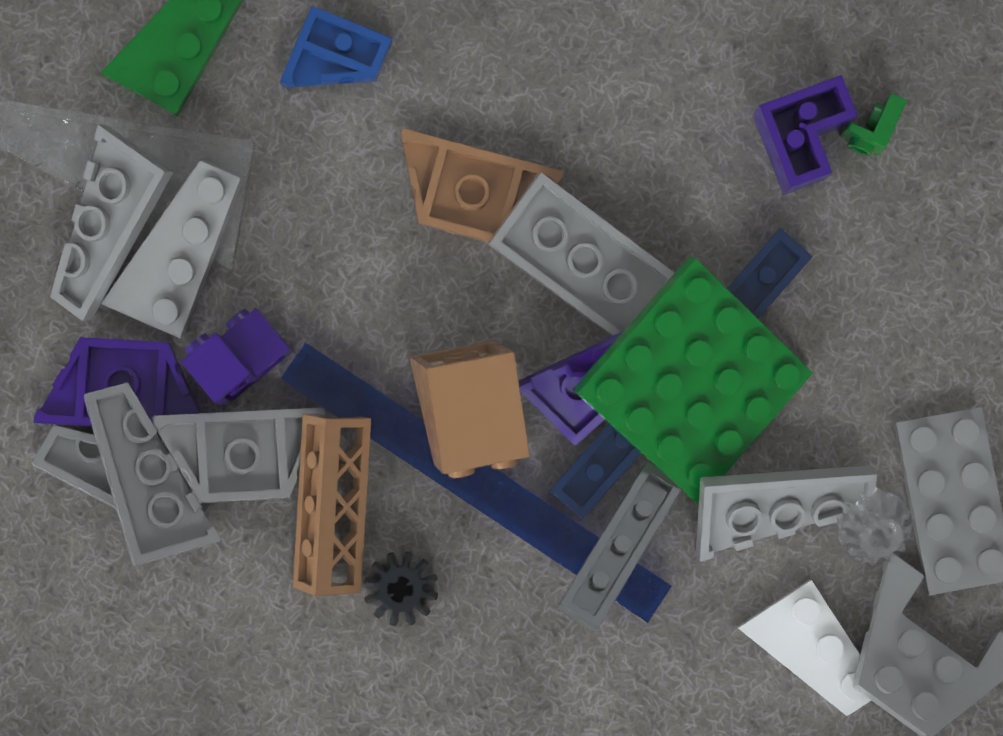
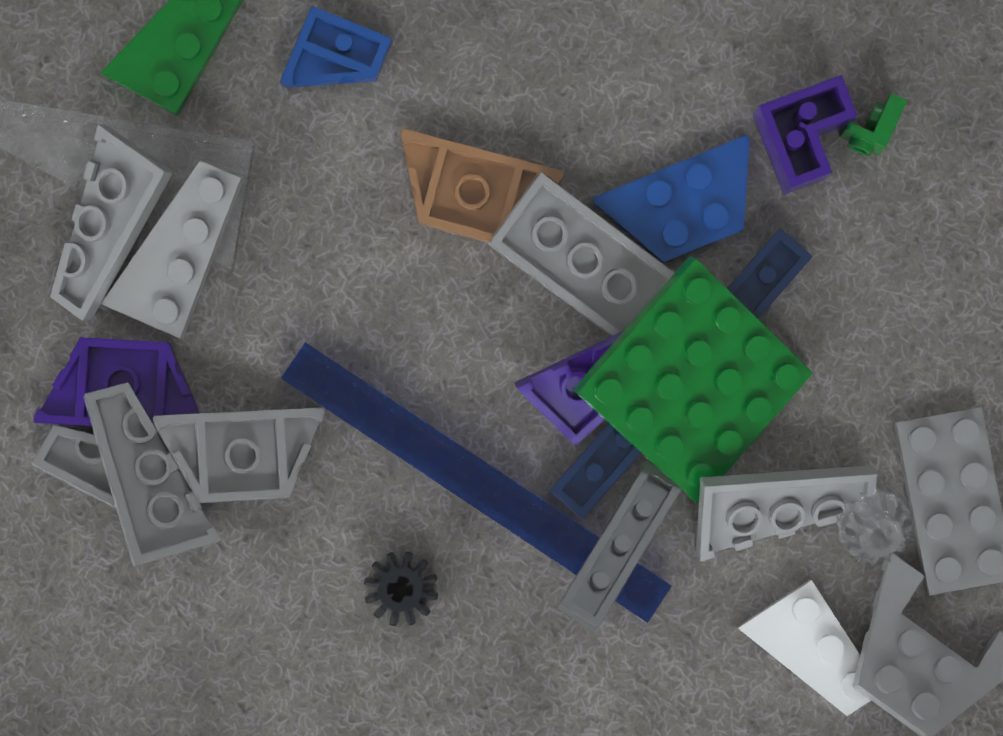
dark purple brick [181,308,294,407] -> none
medium nougat fence [293,413,371,596] -> none
medium nougat slope [409,340,530,478] -> none
none -> blue wing [592,135,750,264]

